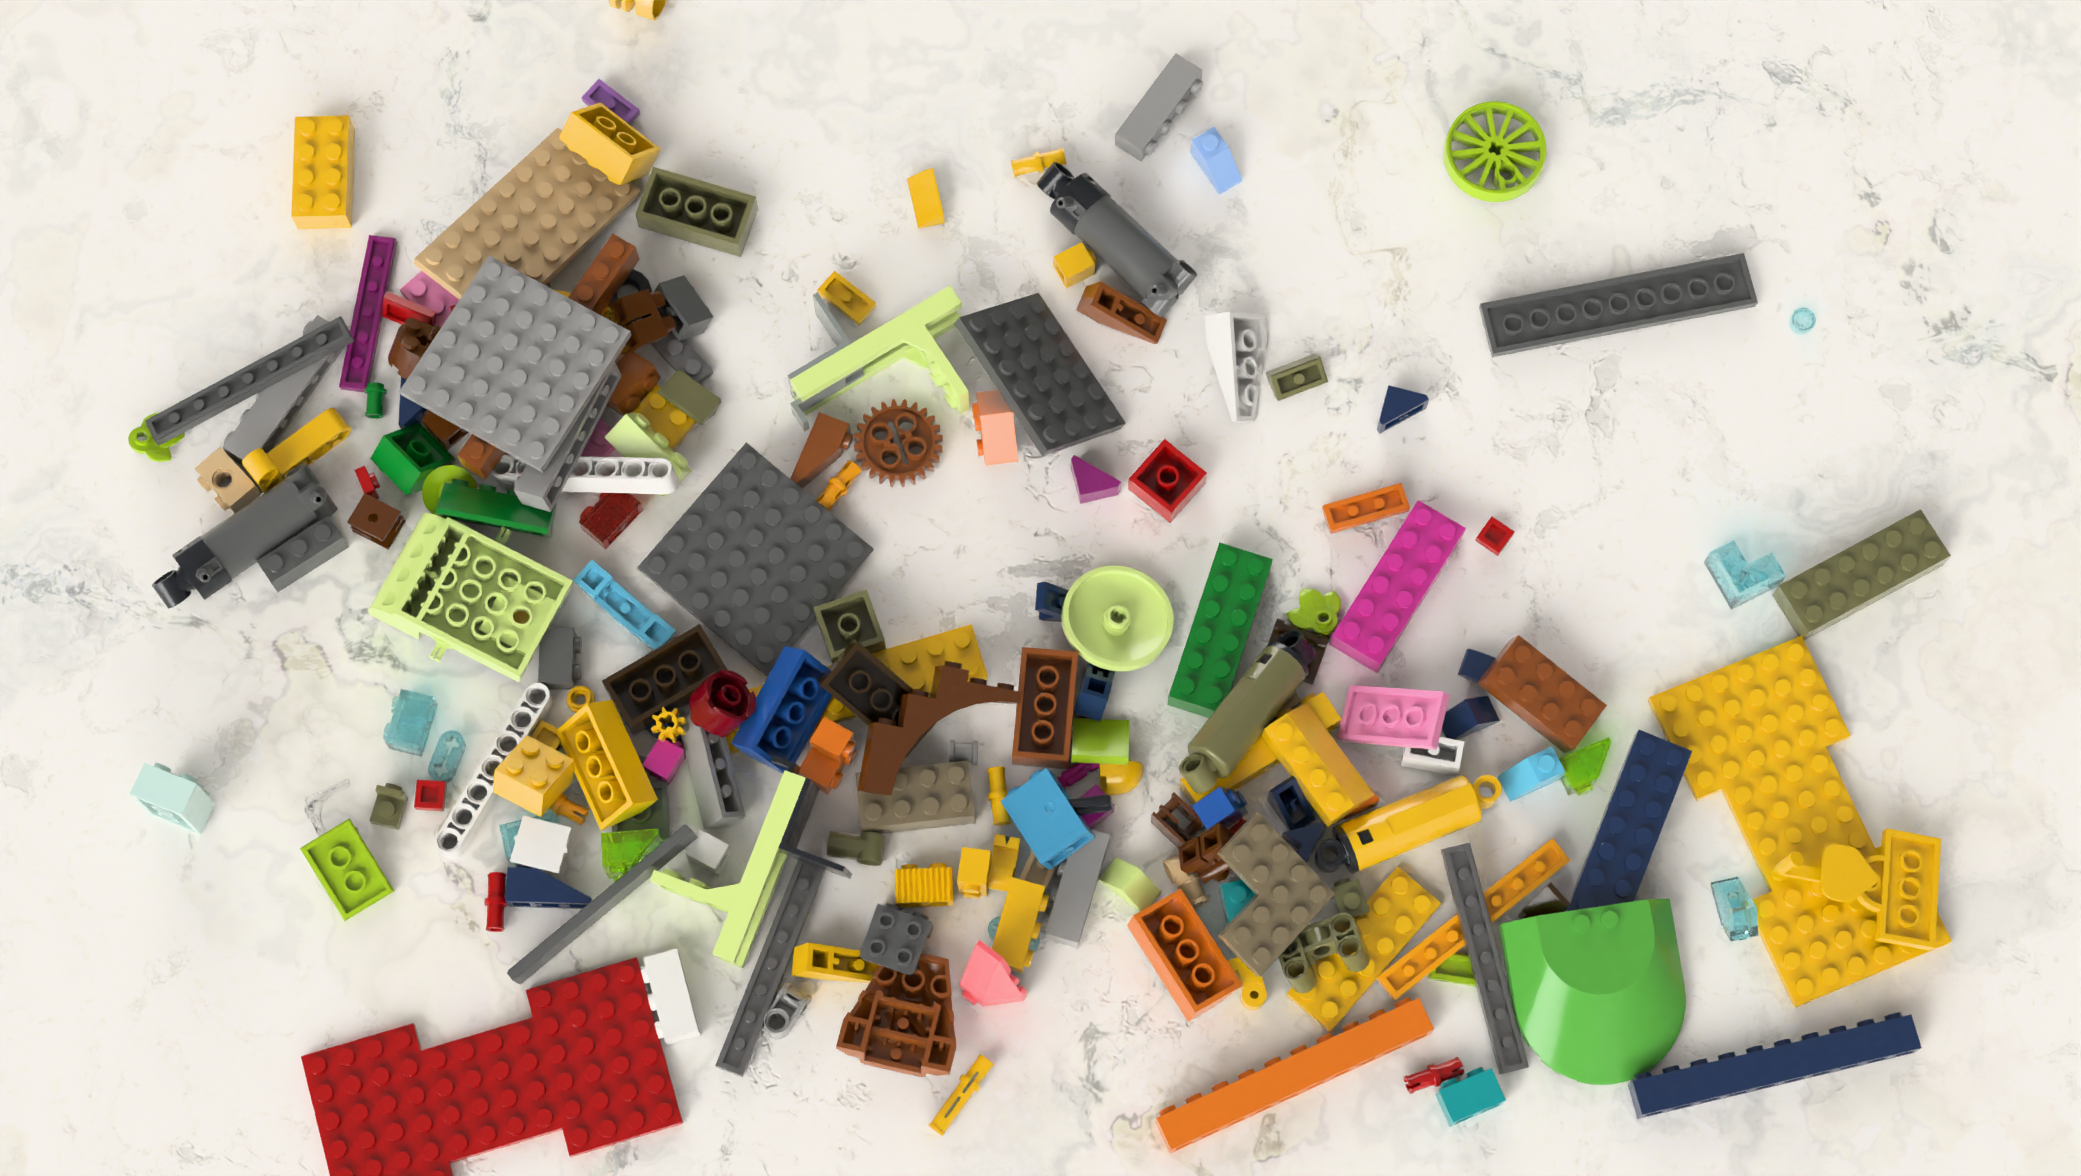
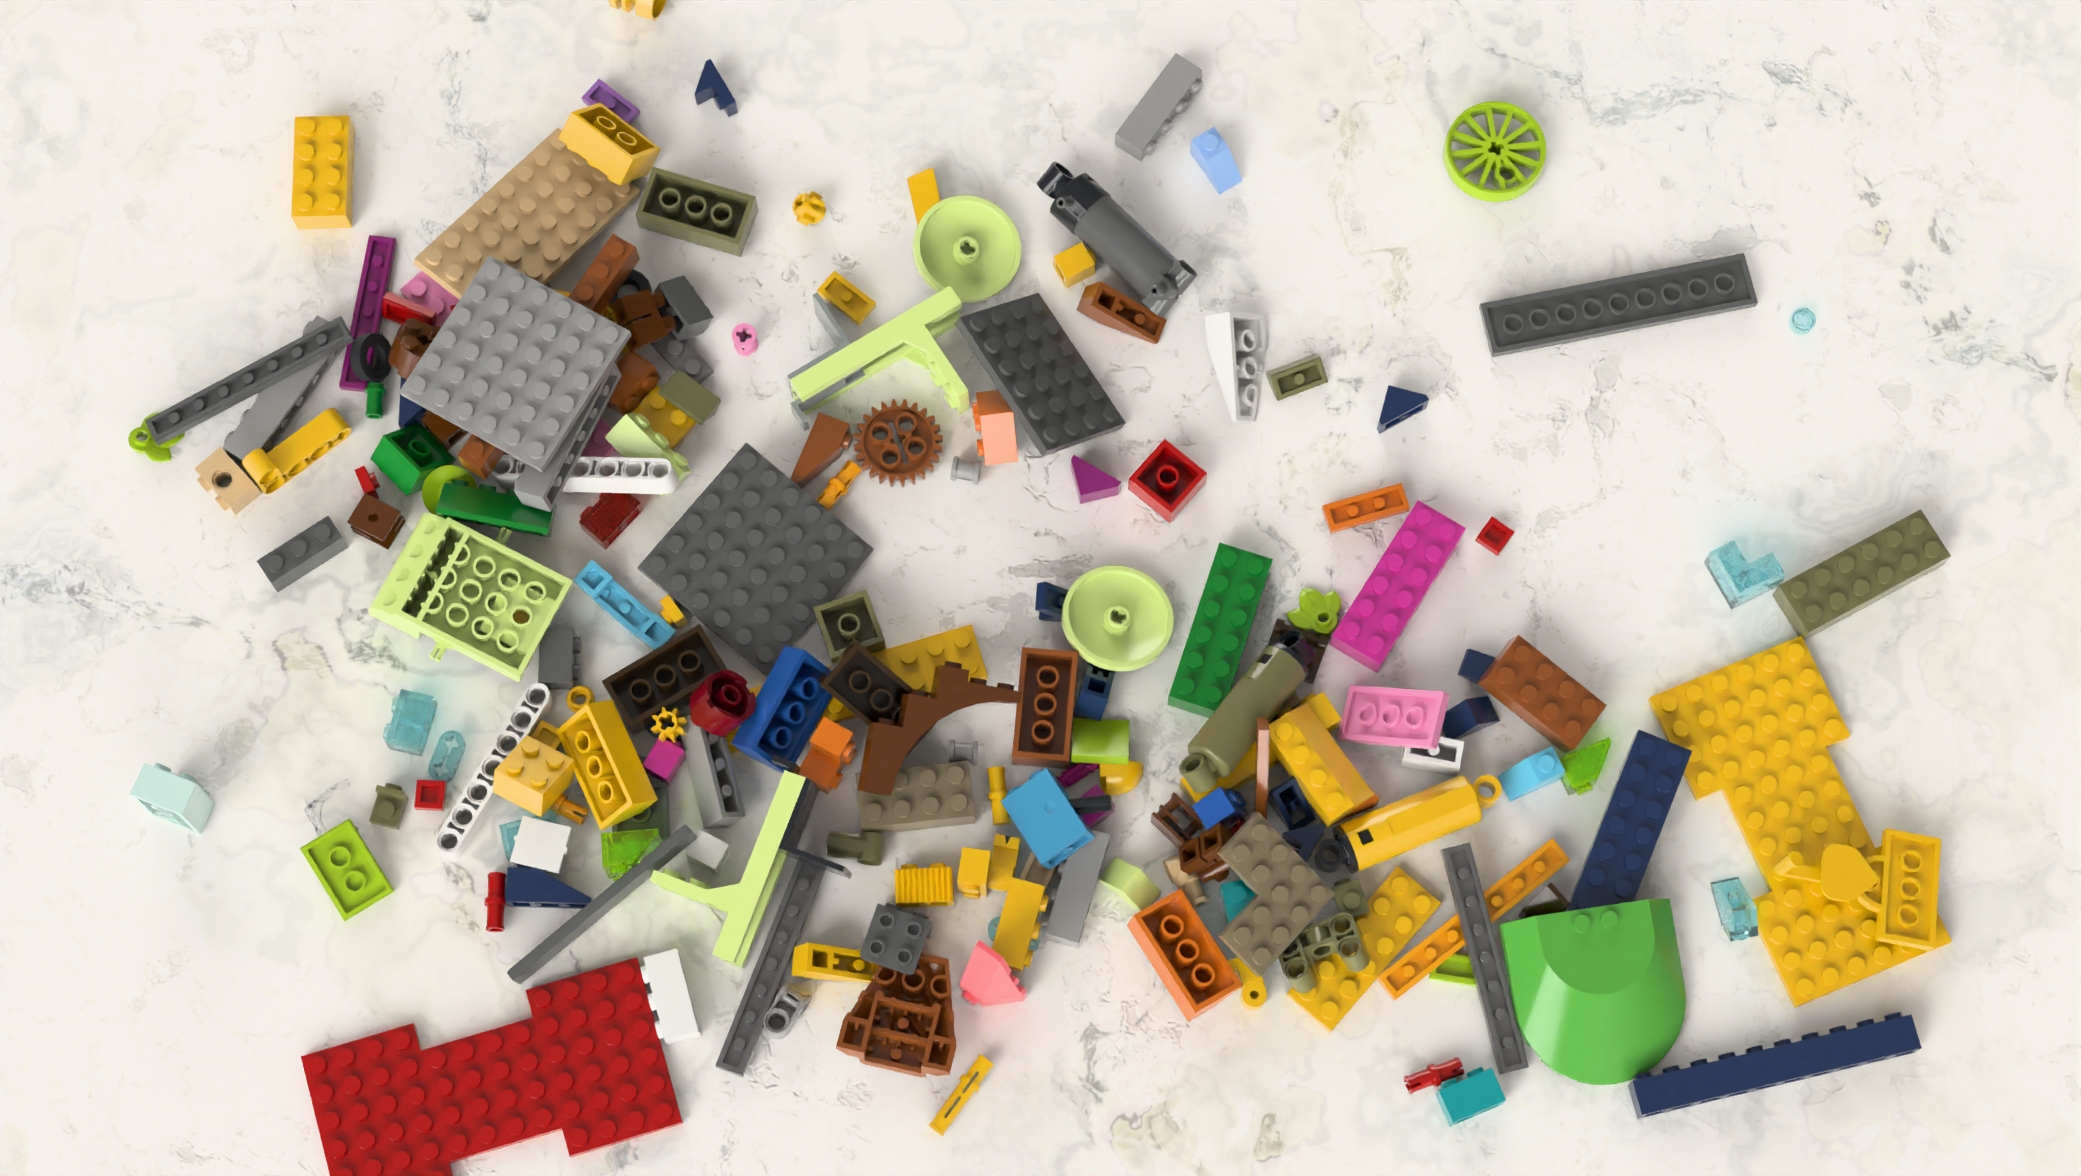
dark grey piece [152,463,338,609] -> none
yellow pin [1011,148,1067,177] -> none
orange brick [1156,997,1434,1154] -> none
none -> black tyre [350,333,392,382]
none -> yellow plate [660,595,688,629]
none -> dark blue slope [695,59,738,117]
none -> bright pink bush [732,323,758,356]
none -> yellow gear [792,191,826,226]
none -> yellowish green dish [913,195,1021,303]
none -> light grey bush [950,456,982,485]
none -> tile [1254,717,1270,820]

